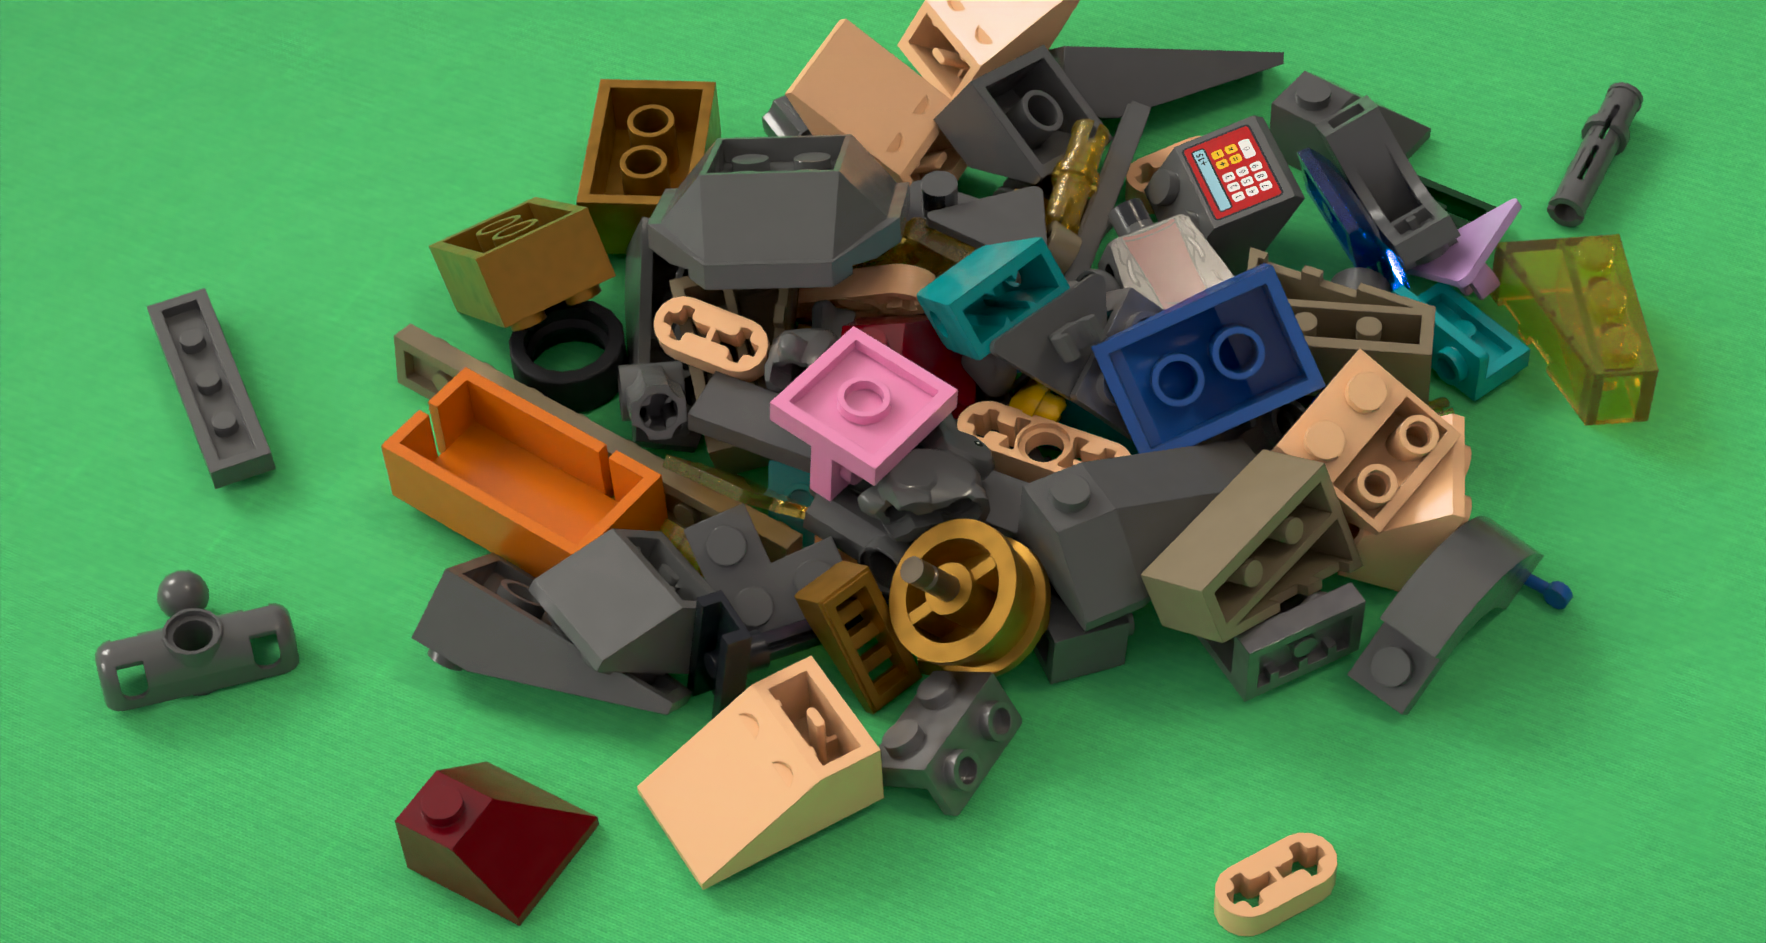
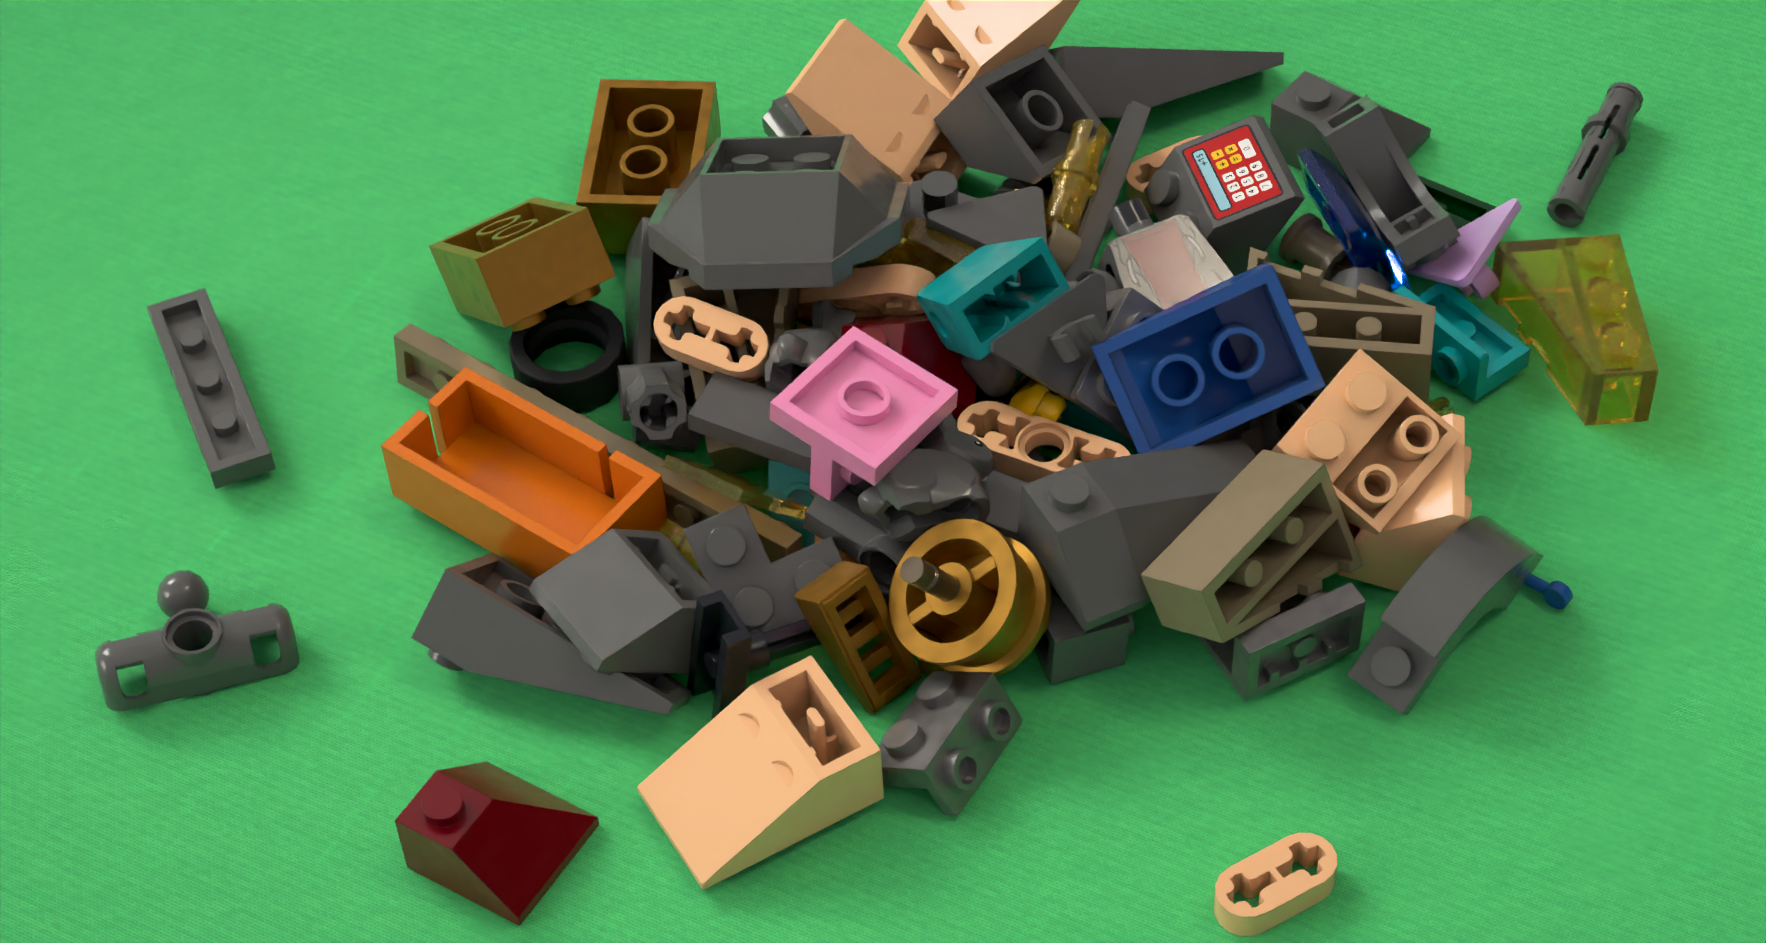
none -> dark tan bush [1279,213,1360,281]

